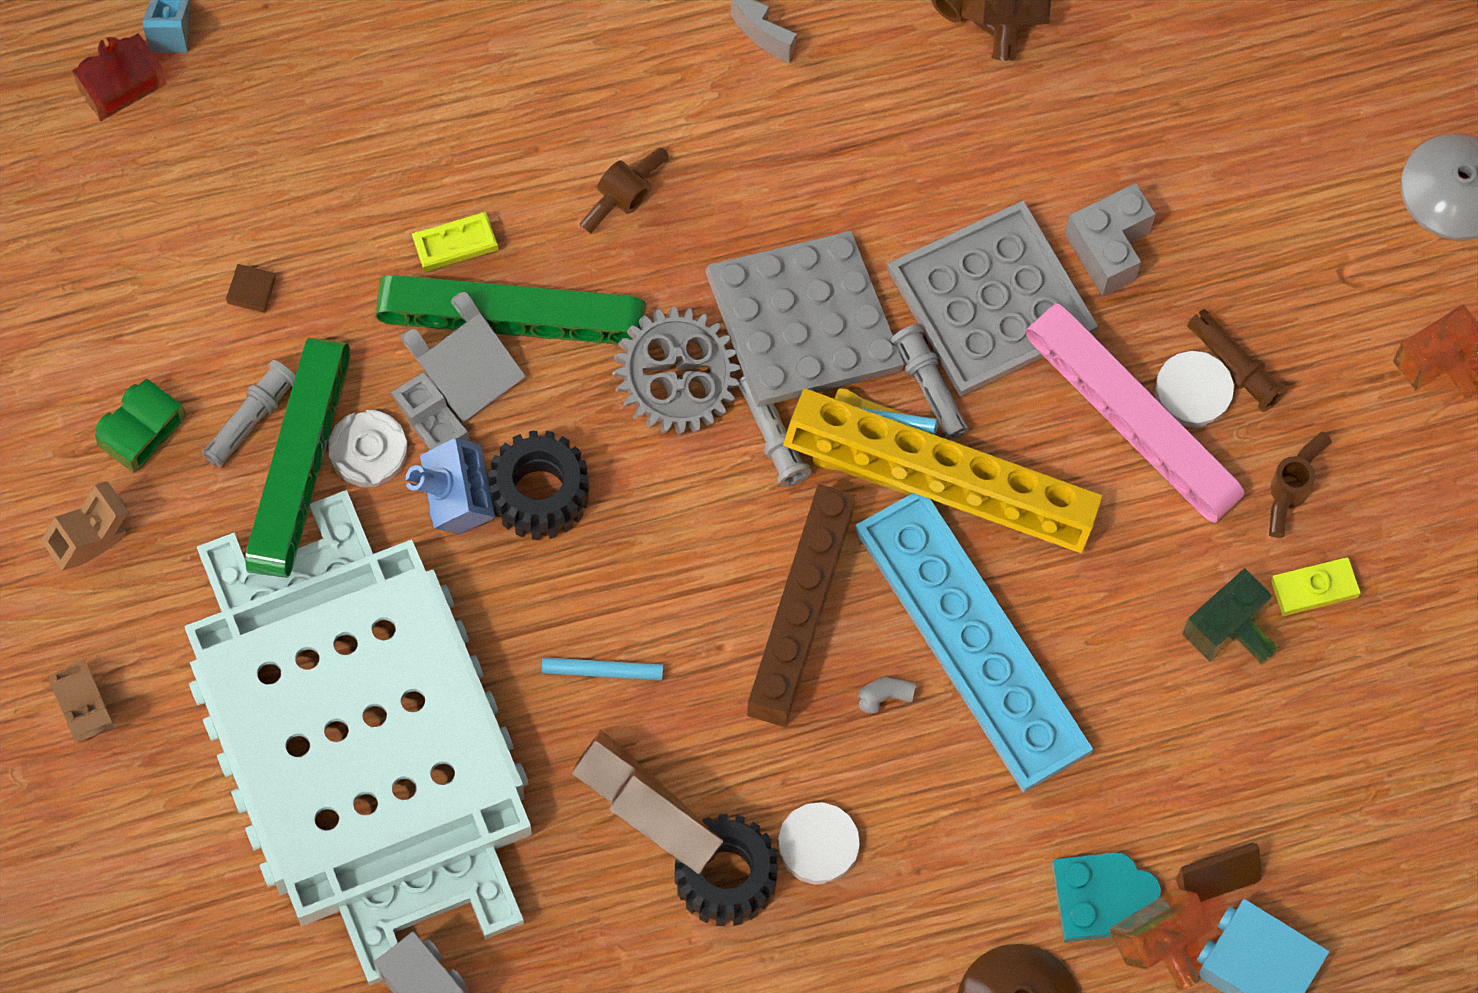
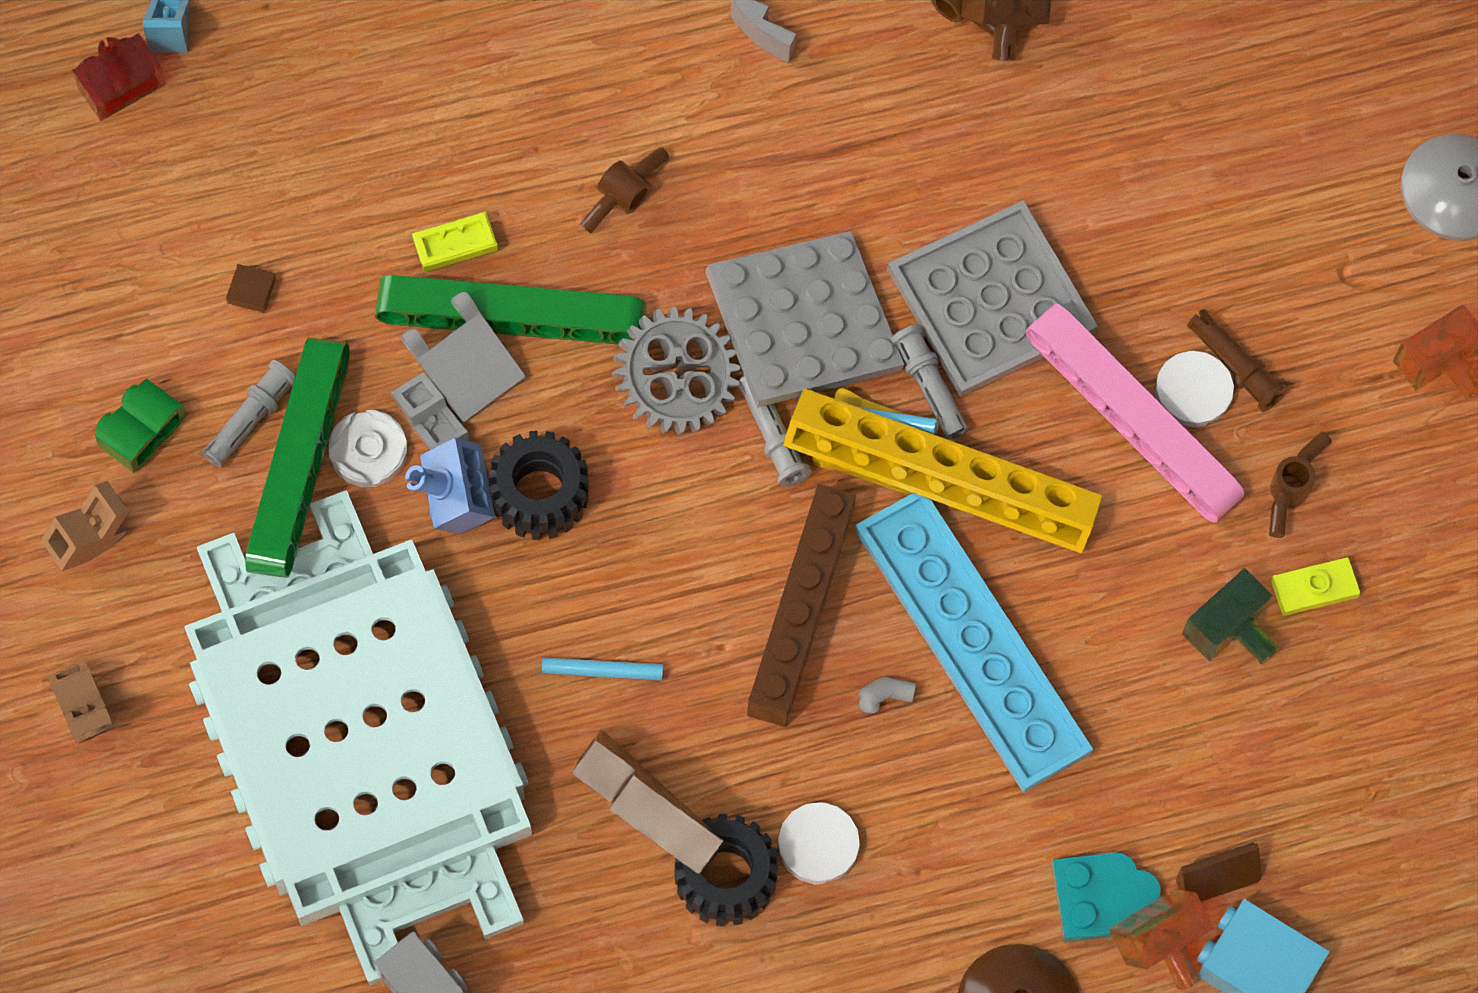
light grey brick [1064,183,1155,297] -> none

